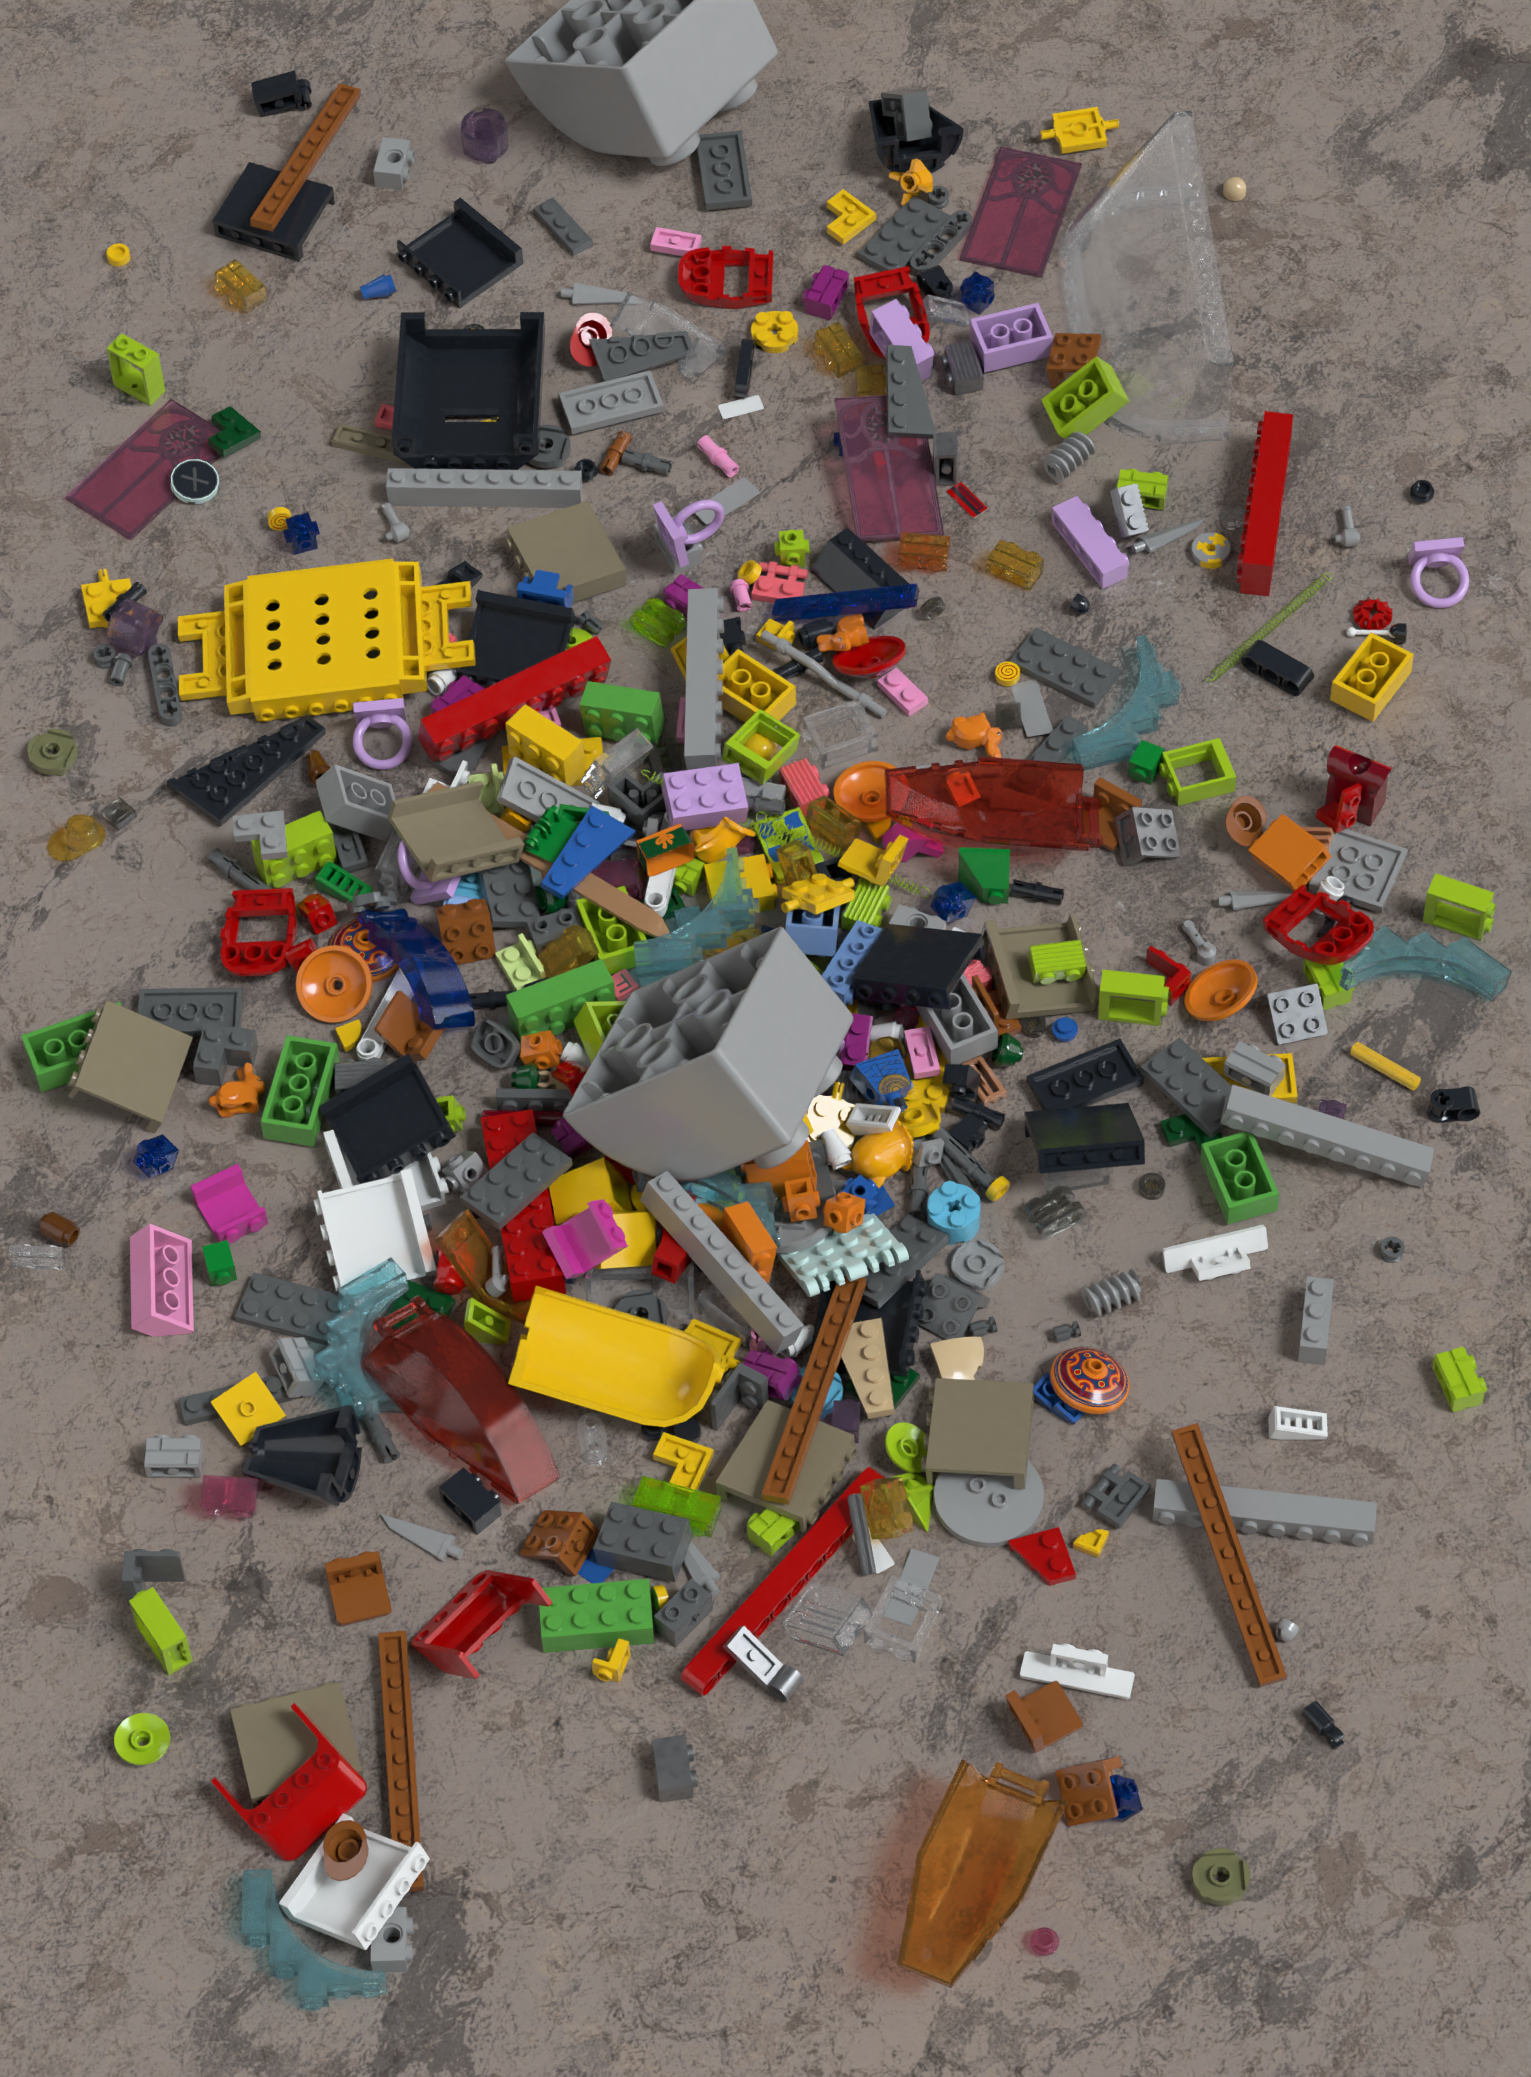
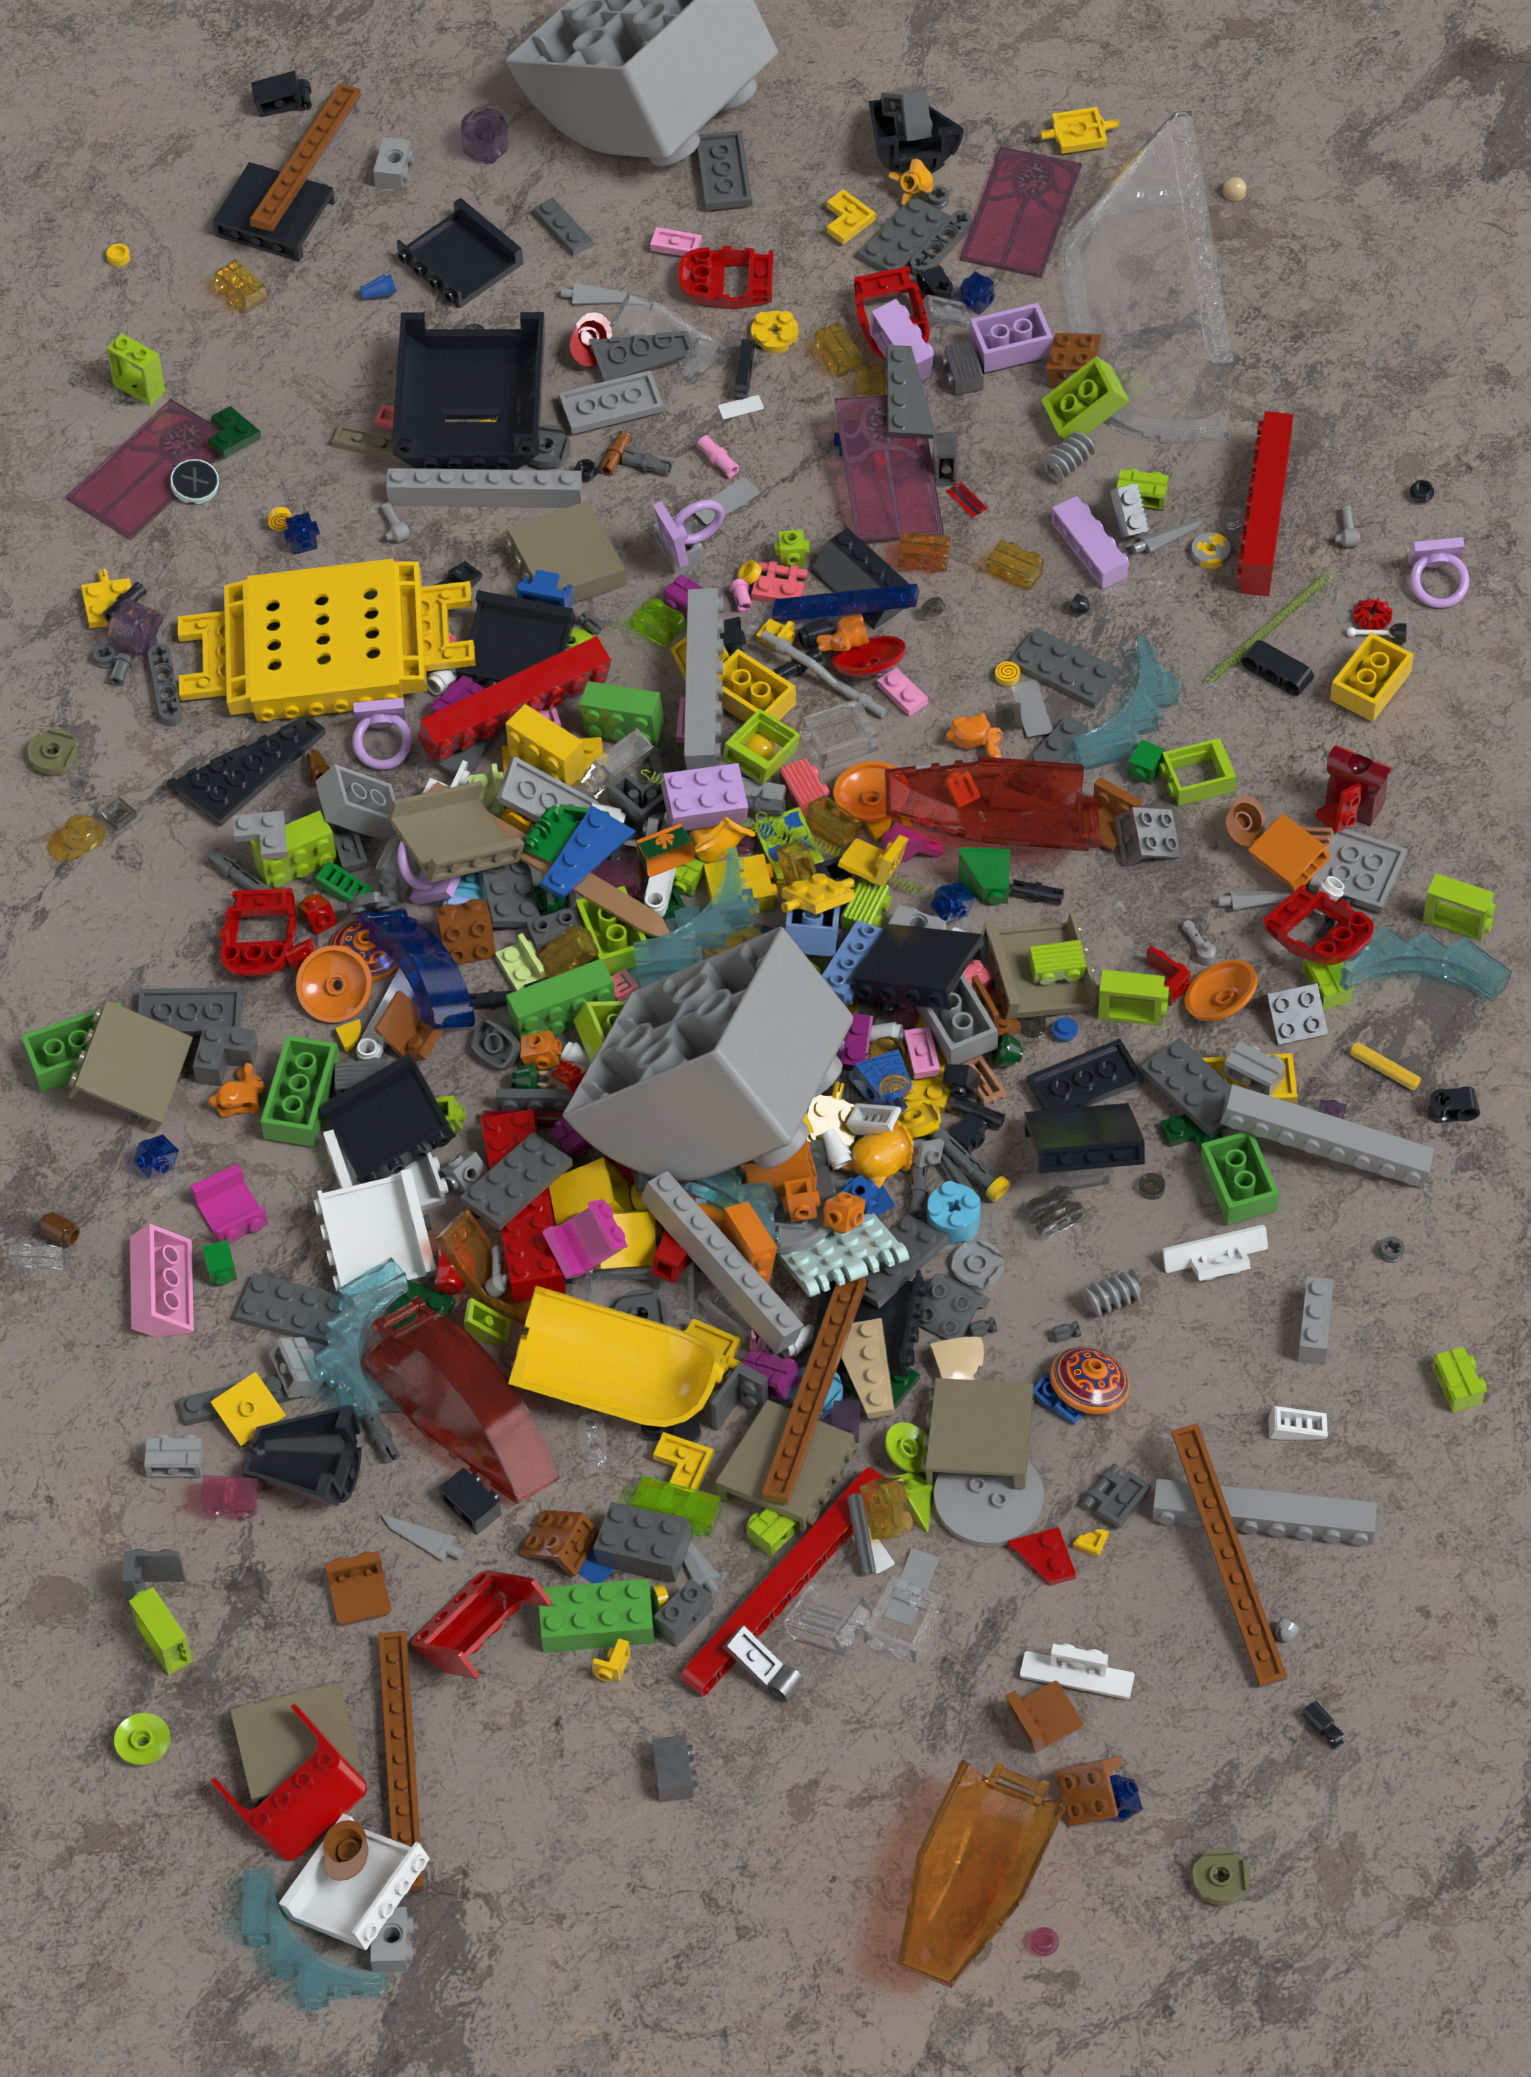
magenta brick [802,265,849,321] -> none

